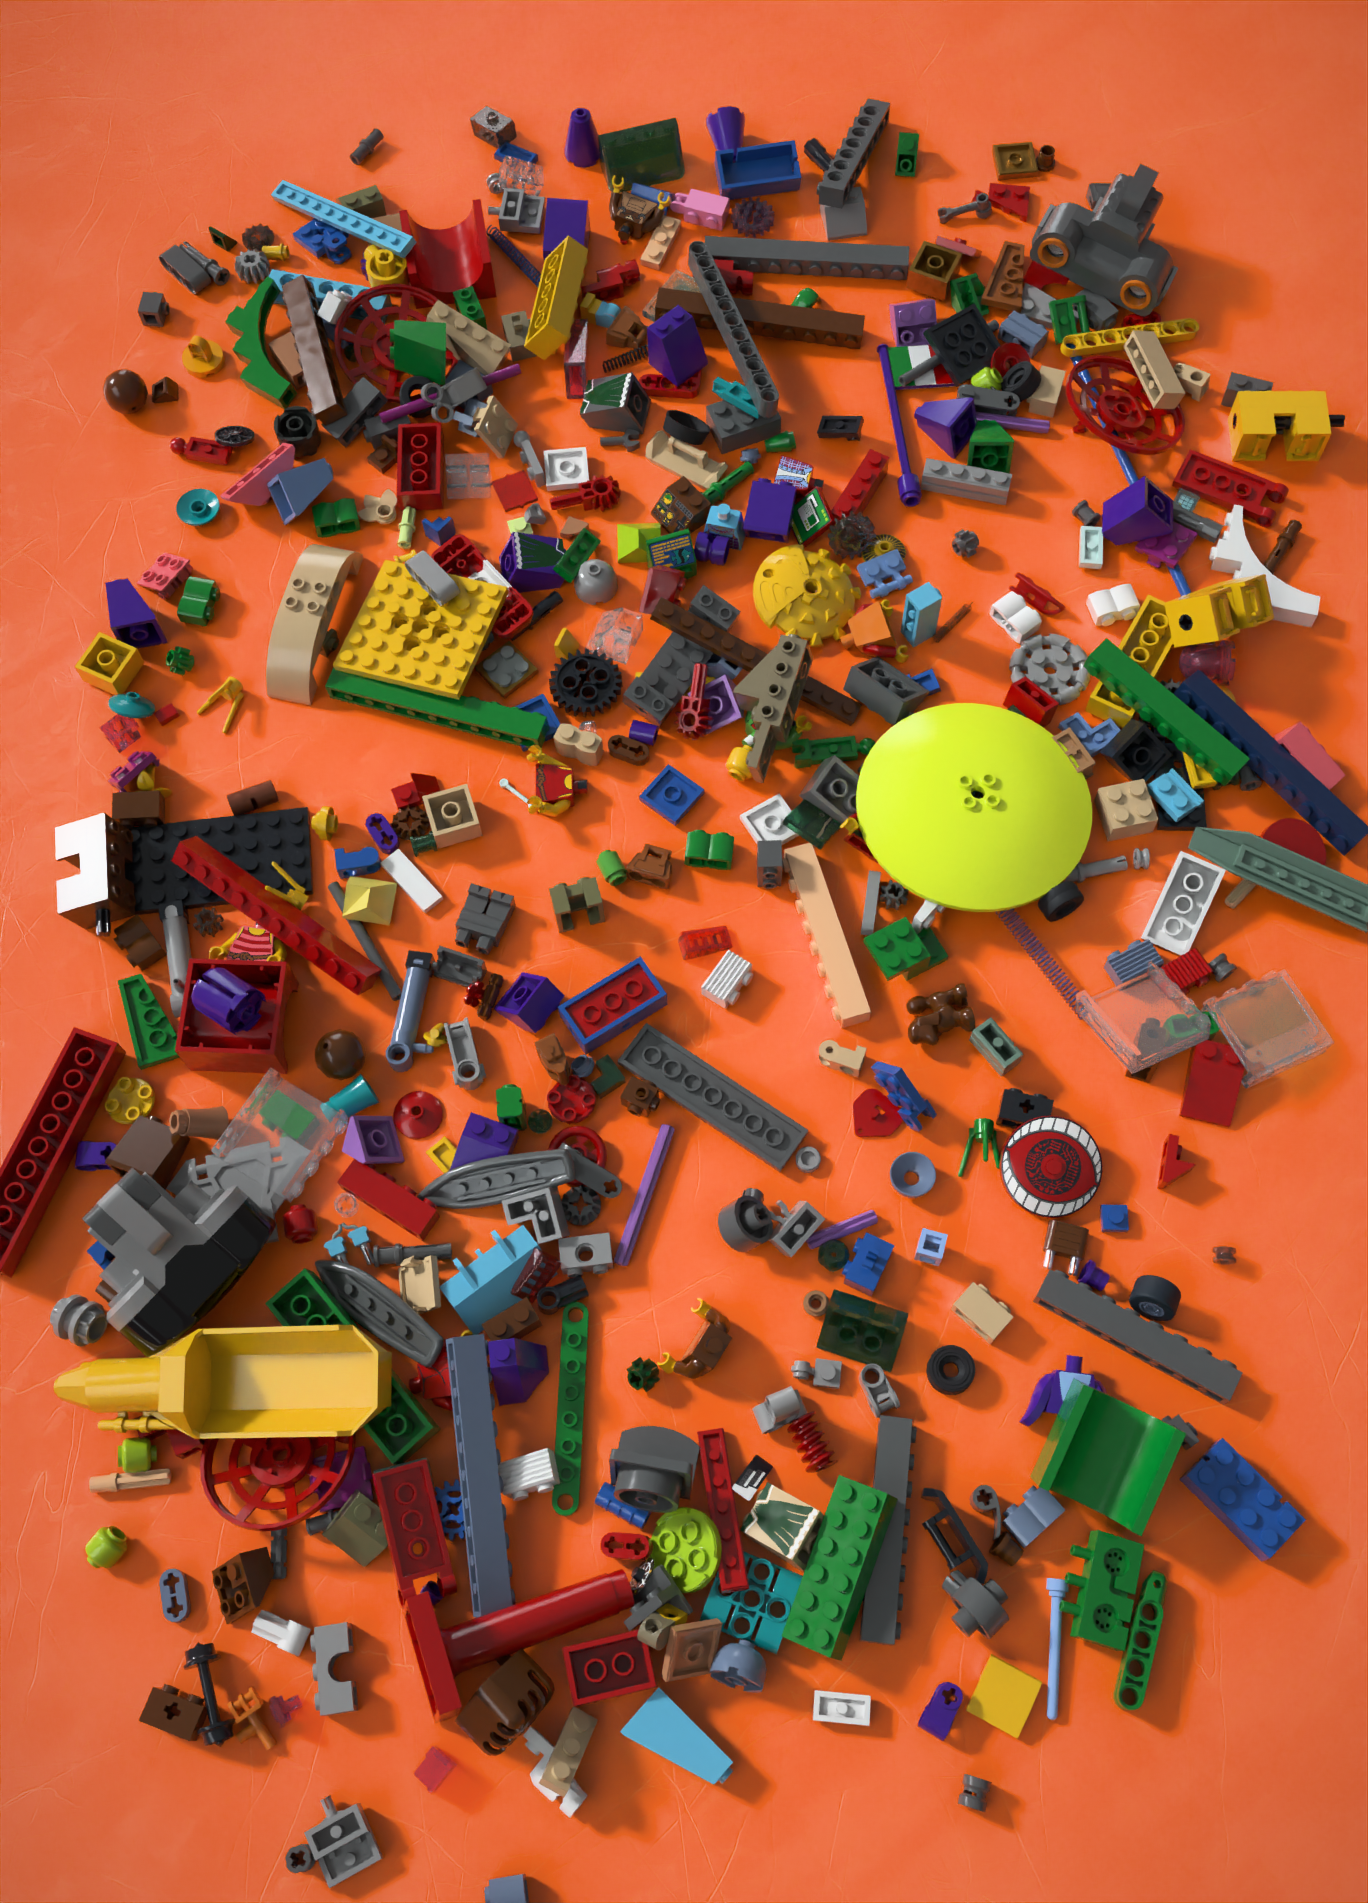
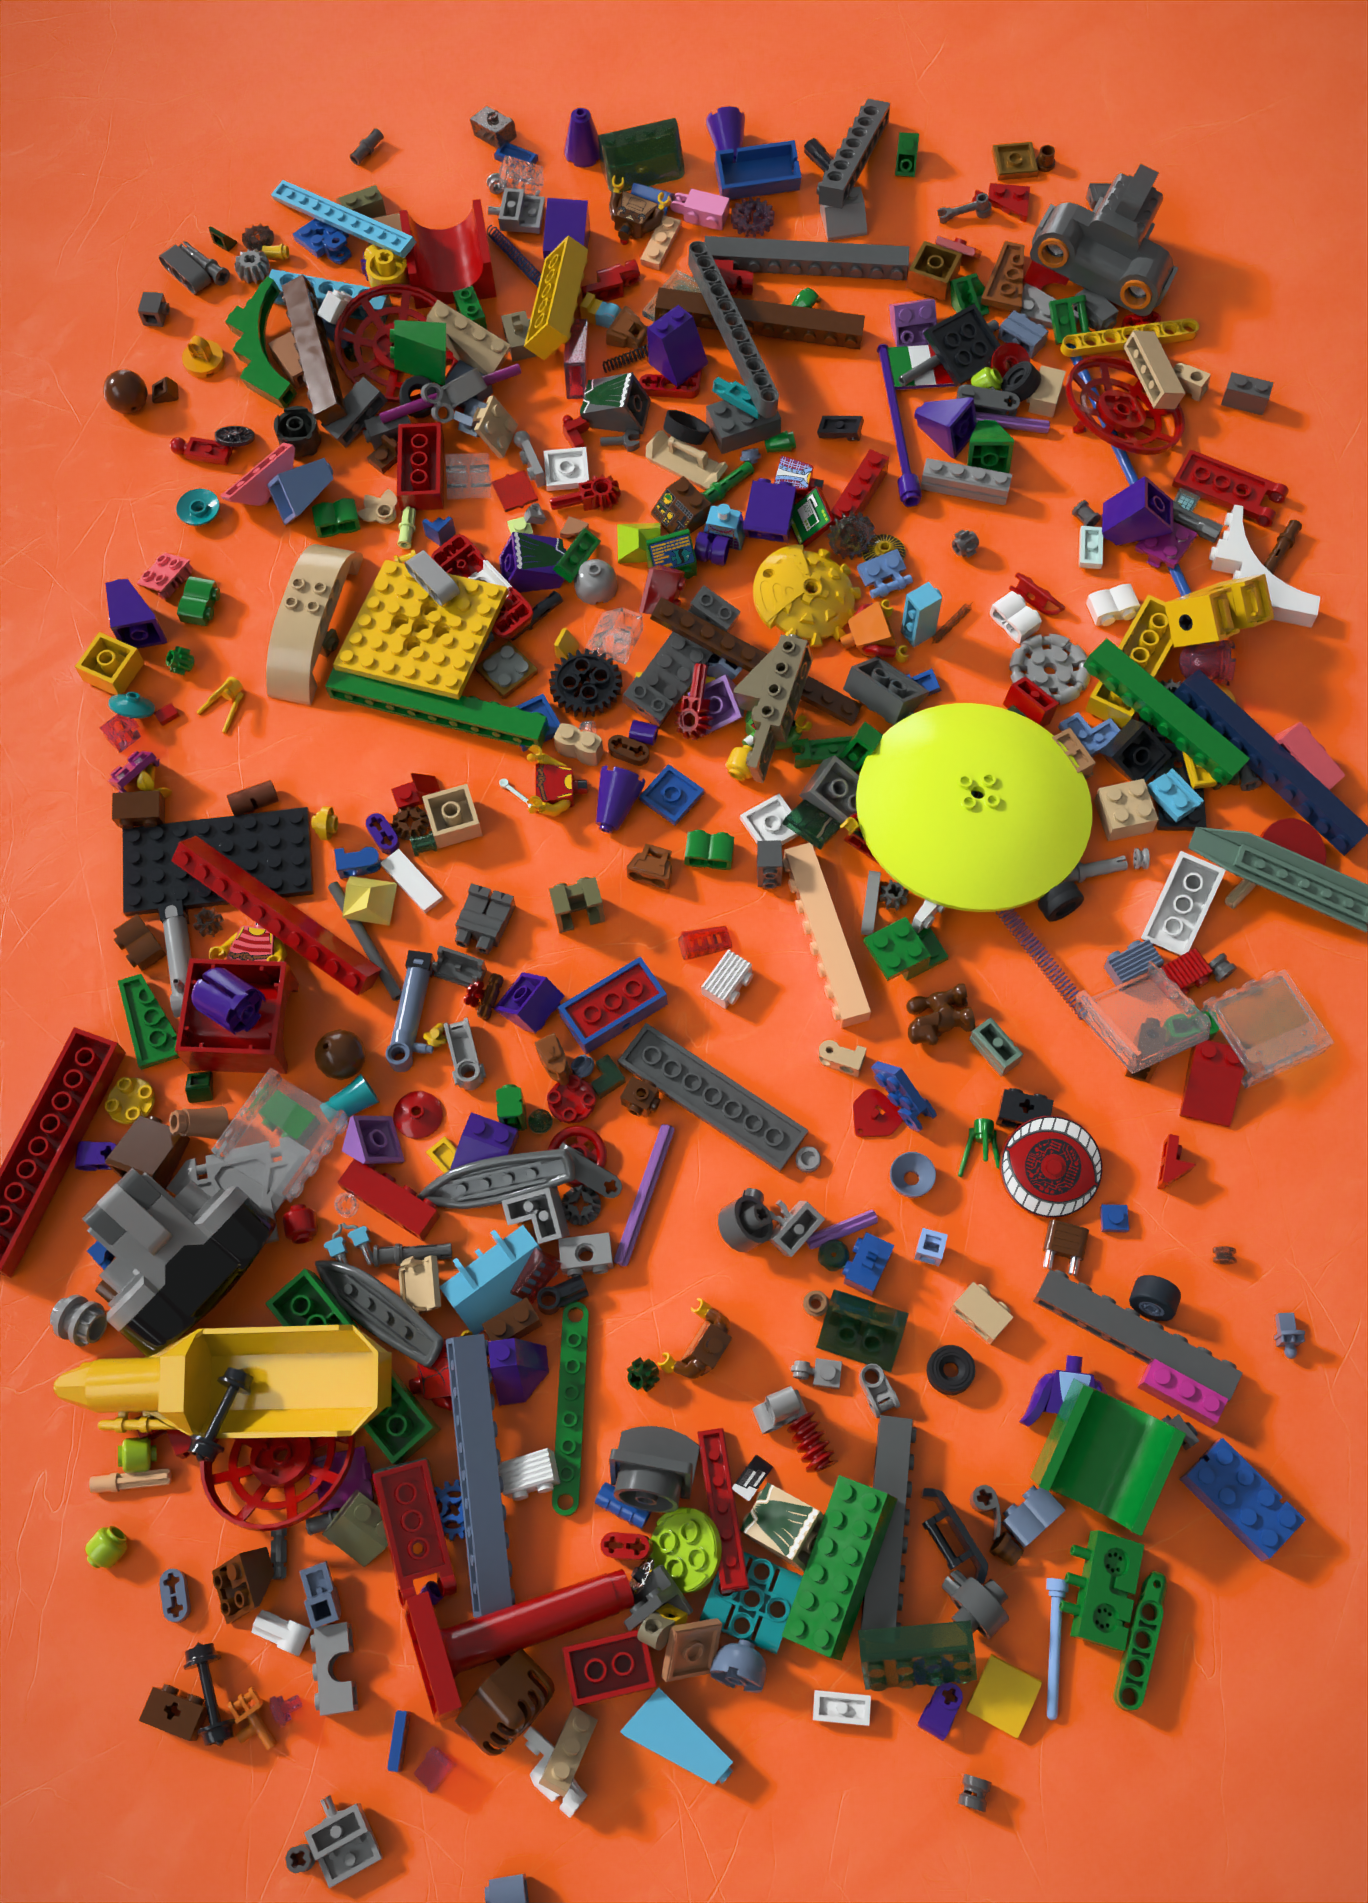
piece [55,813,136,937] -> none
yellow plant [265,862,309,910] -> none
bright green brick [596,850,627,886] -> none
dark purple piece [1078,1260,1110,1291] -> none
yellow piece [1228,390,1345,461] -> none
none -> dark green slope [185,1071,213,1103]
none -> black piece [188,1367,253,1462]
none -> sand blue brick [299,1561,342,1629]
none -> blue tile [387,1710,411,1772]
none -> red piece [562,415,590,448]
none -> dark purple cone [596,766,646,833]
none -> green slope [837,722,883,772]
none -> clear green piece [858,1620,977,1691]
none -> dark pink brick [1137,1359,1228,1427]
none -> sand blue piece [1274,1313,1305,1359]

